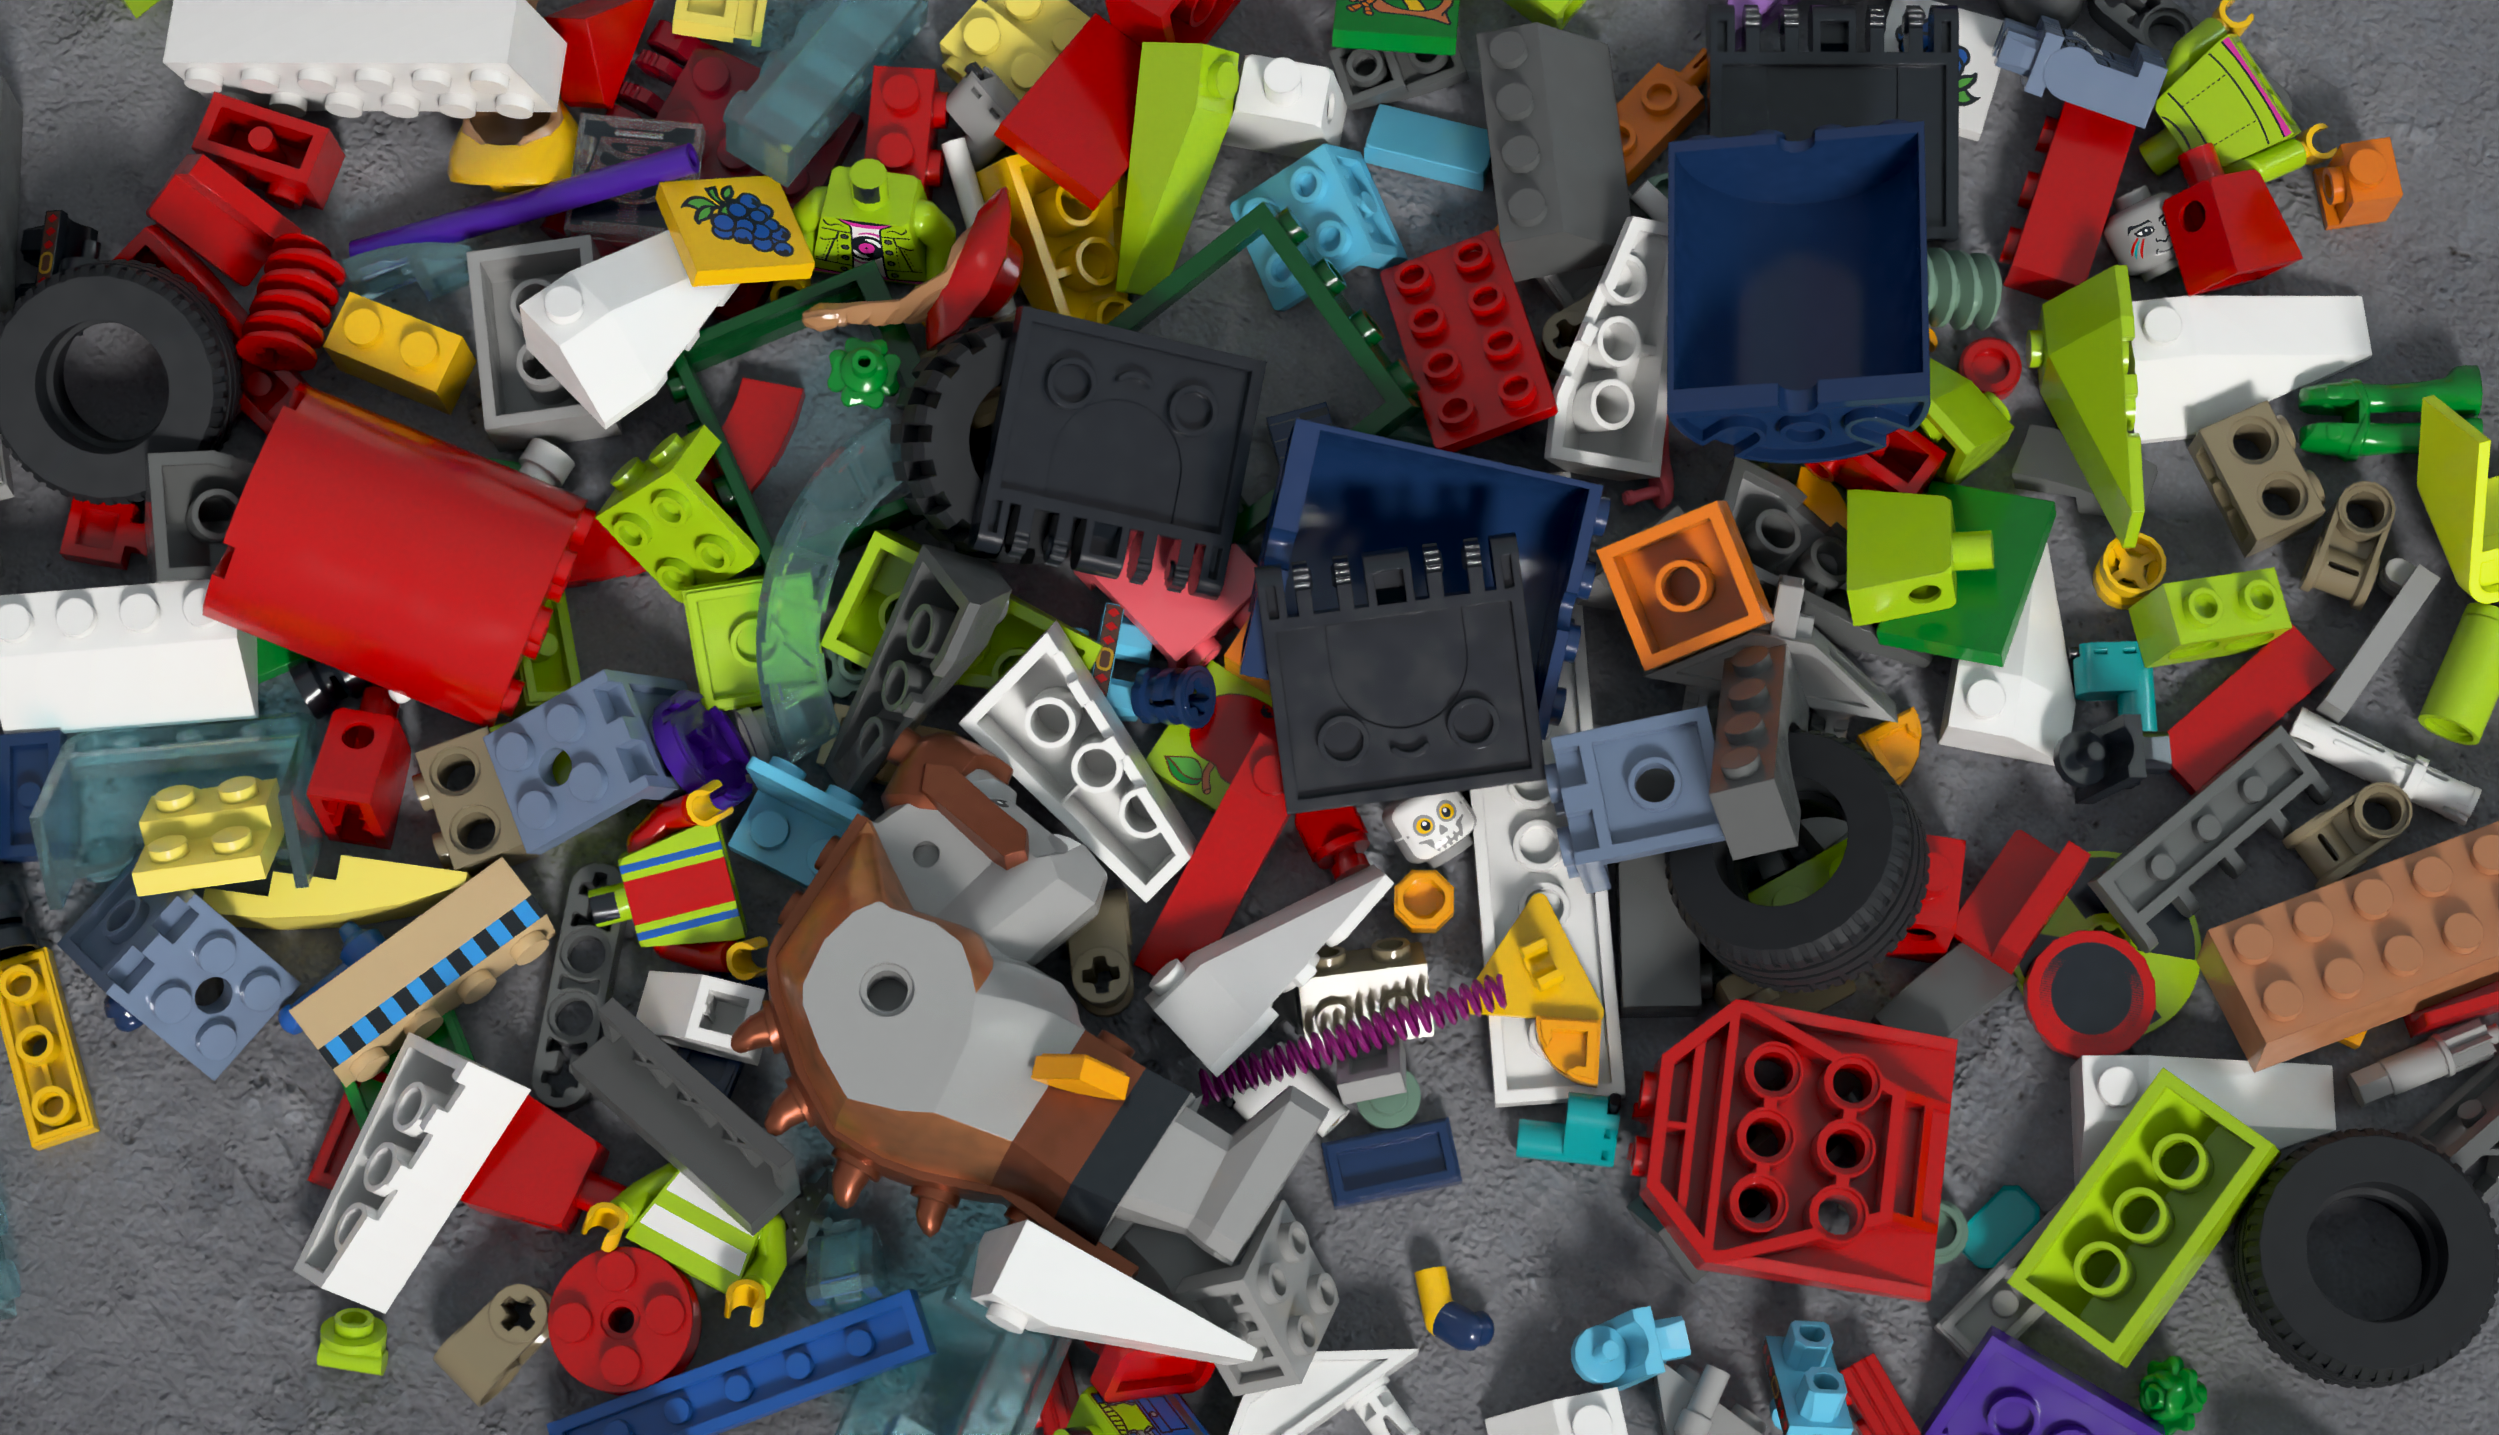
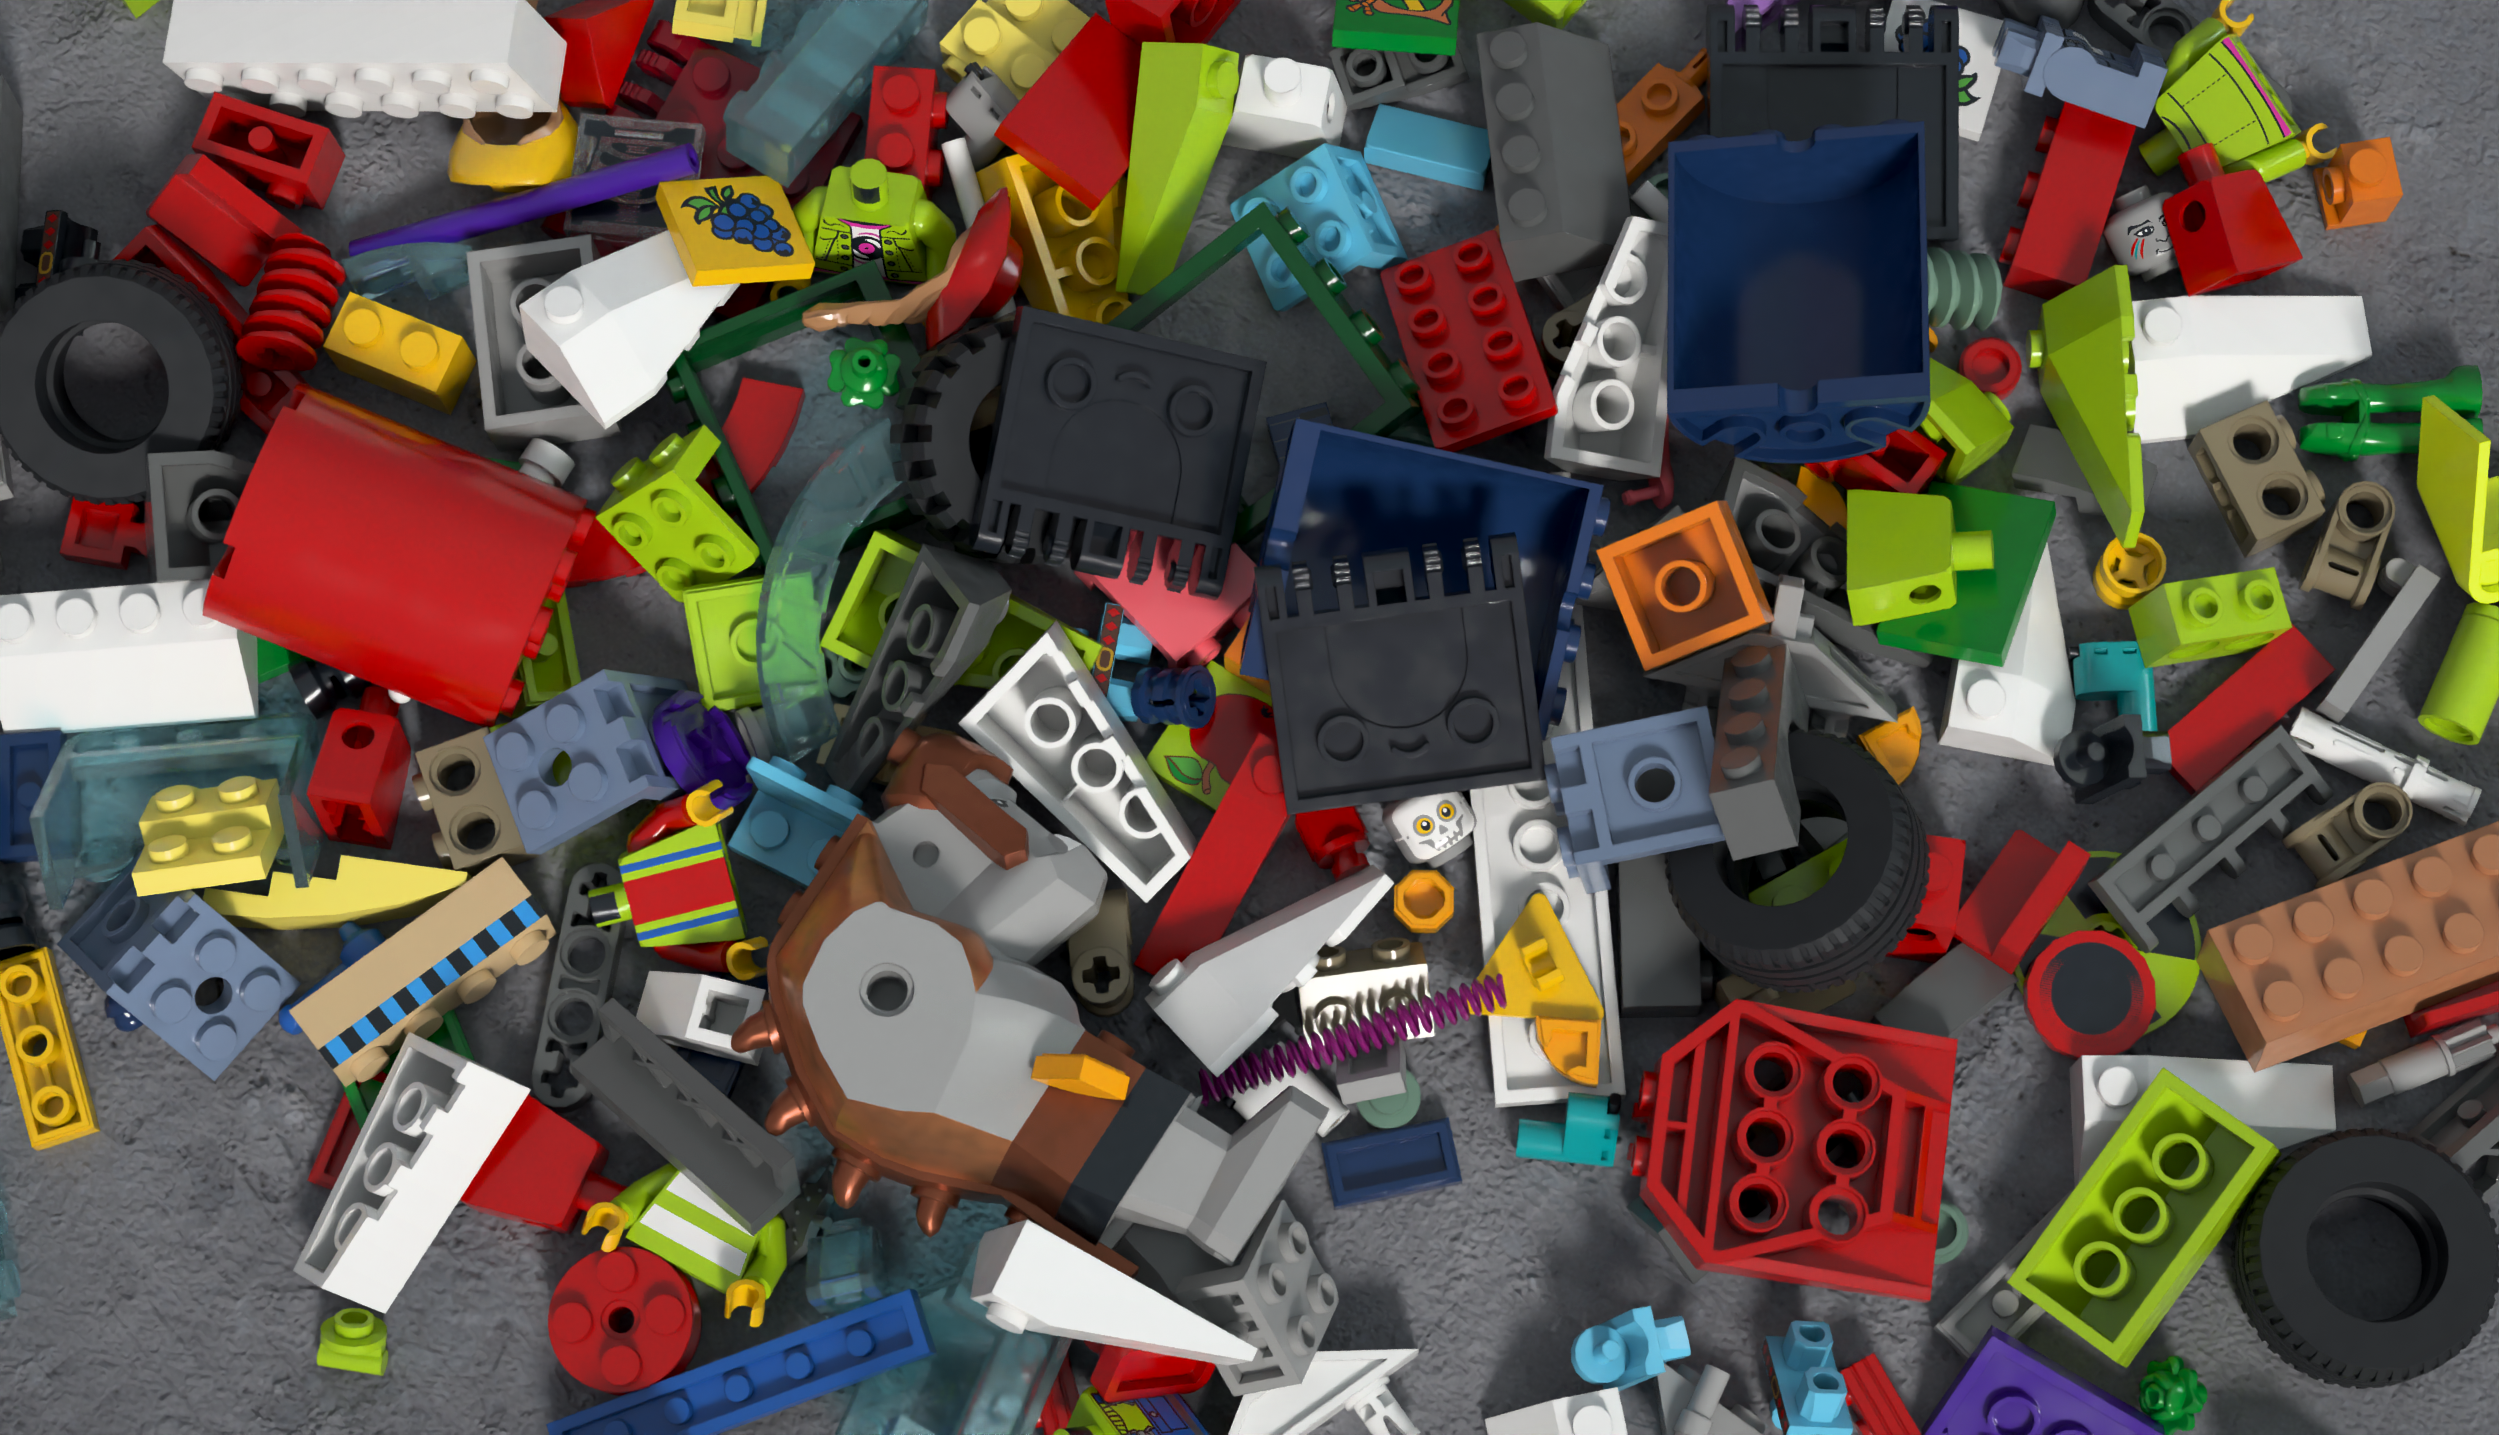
dark tan piece [433,1284,552,1407] -> none
arm [1414,1266,1495,1351] -> none
teal piece [1961,1185,2040,1269] -> none

